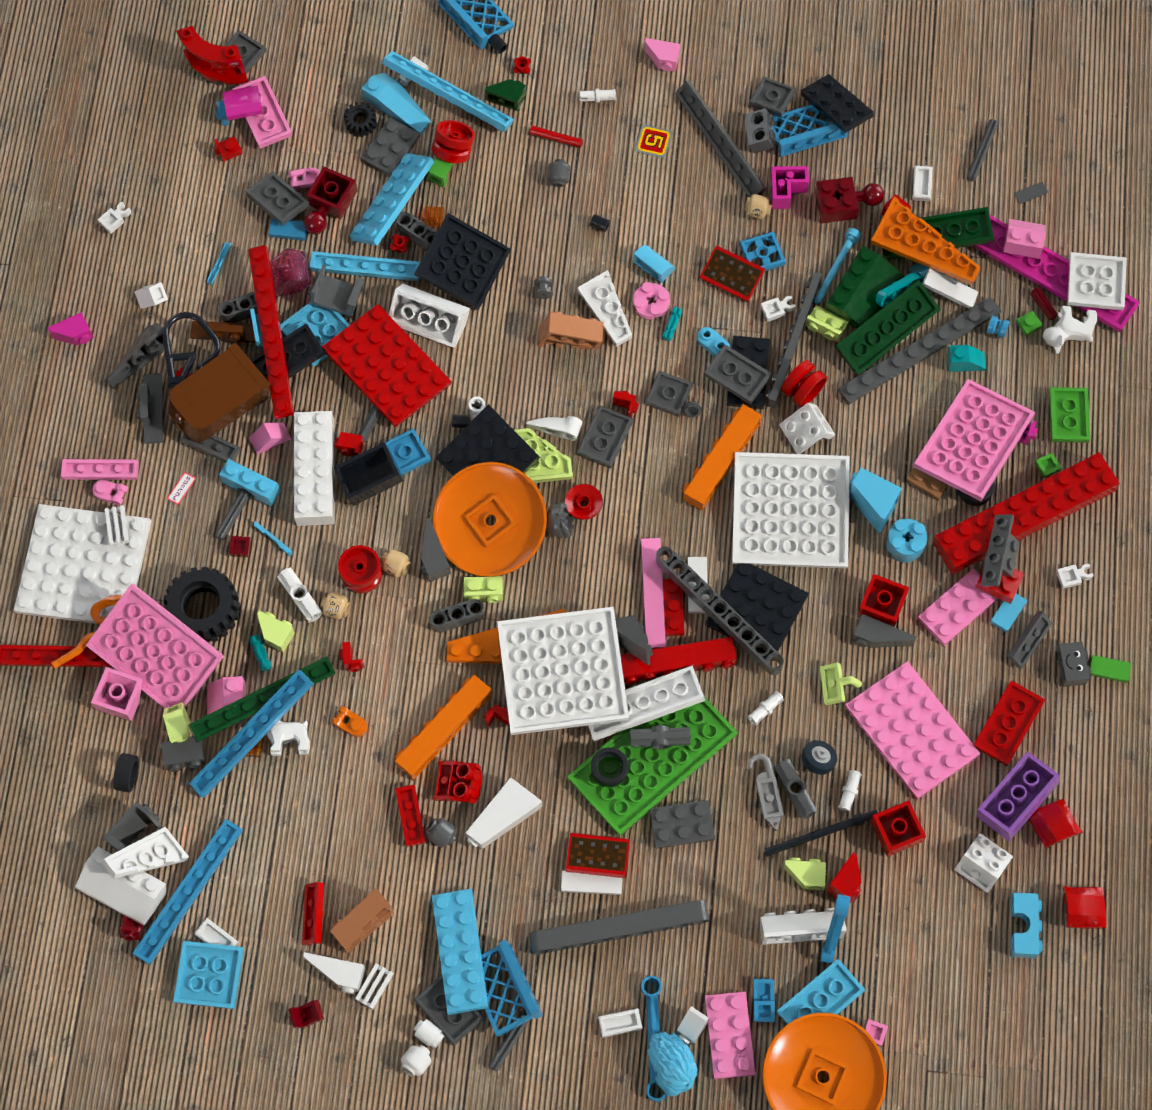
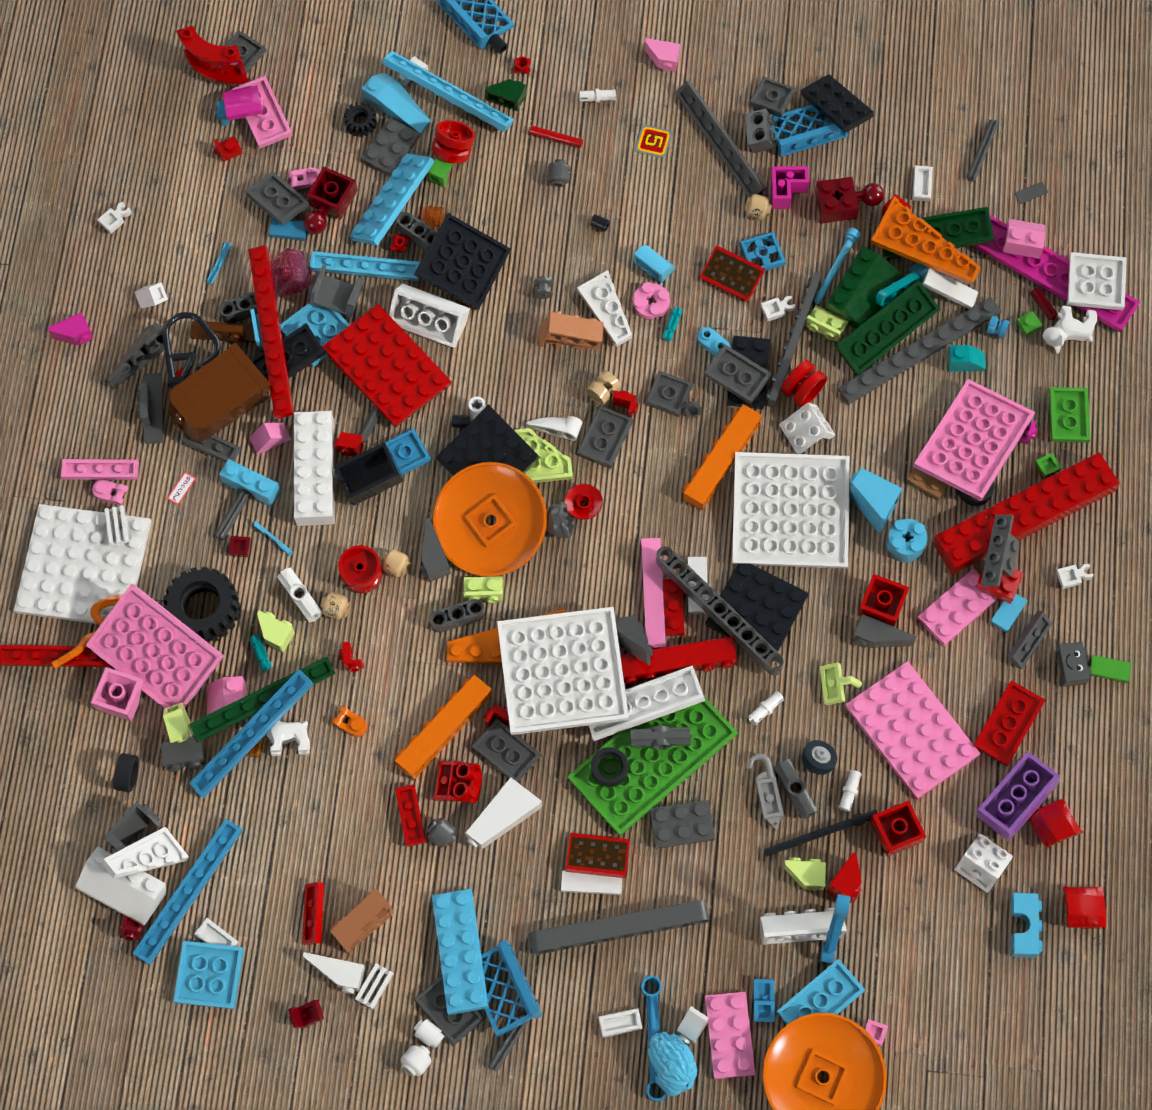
none -> dark grey tile [471,718,542,783]
none -> tan wheel [586,370,621,406]

